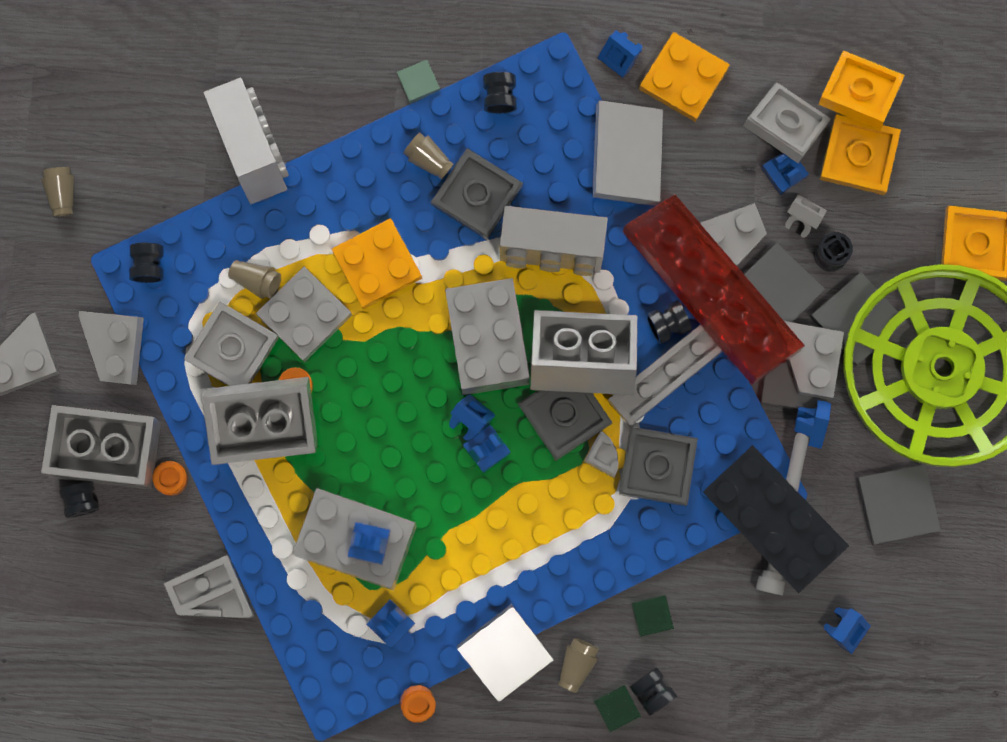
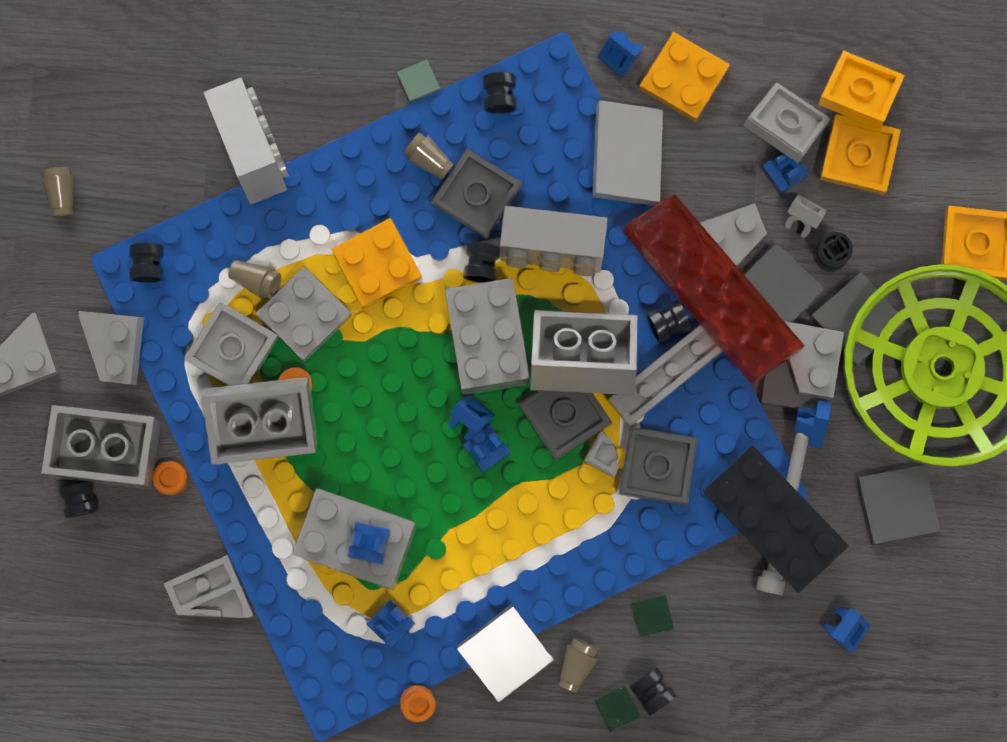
none -> black wheel [463,242,500,283]

